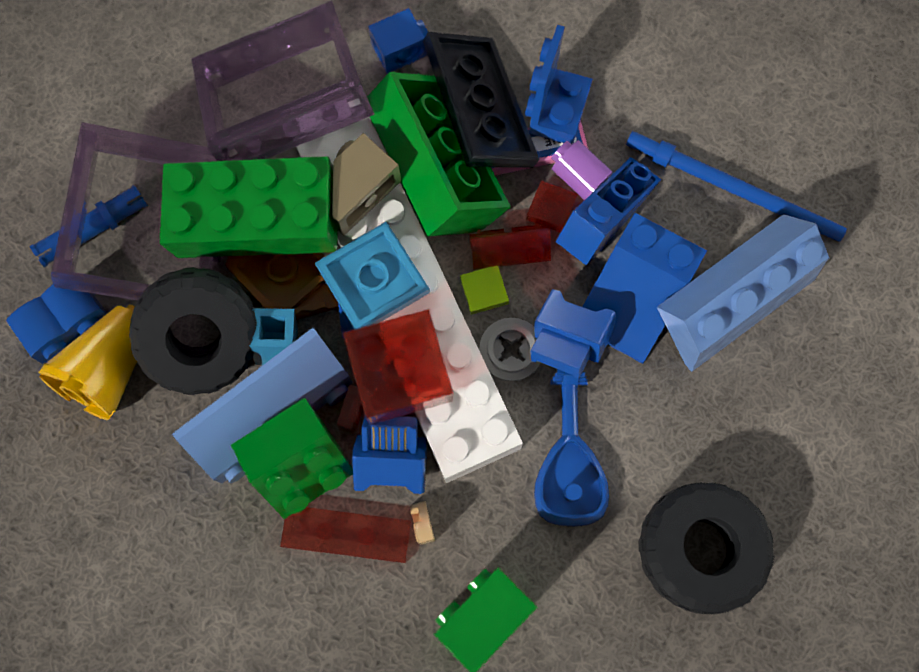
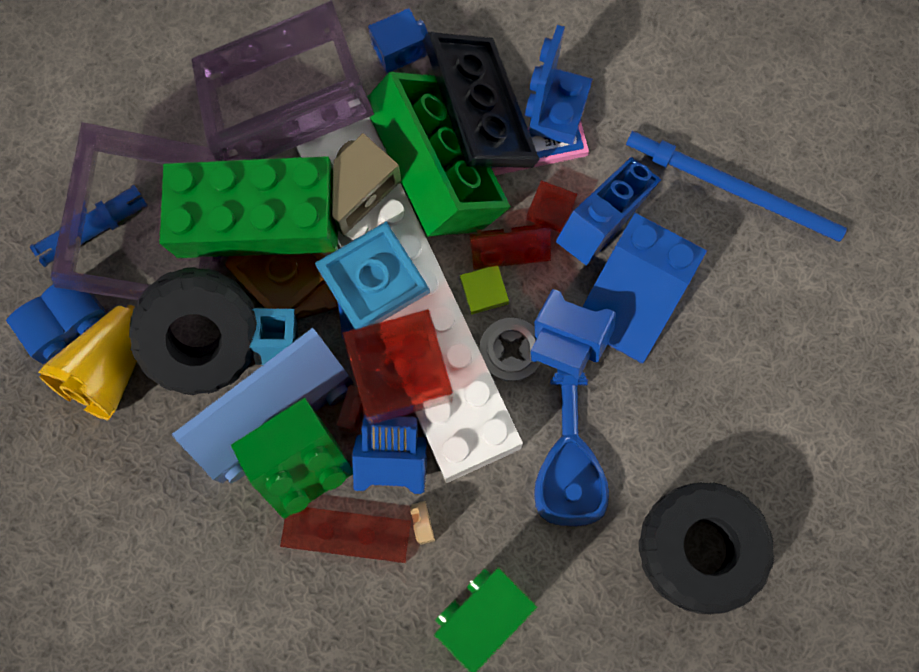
medium lavender brick [551,140,613,200] -> none
medium blue slope [657,214,829,371] -> none

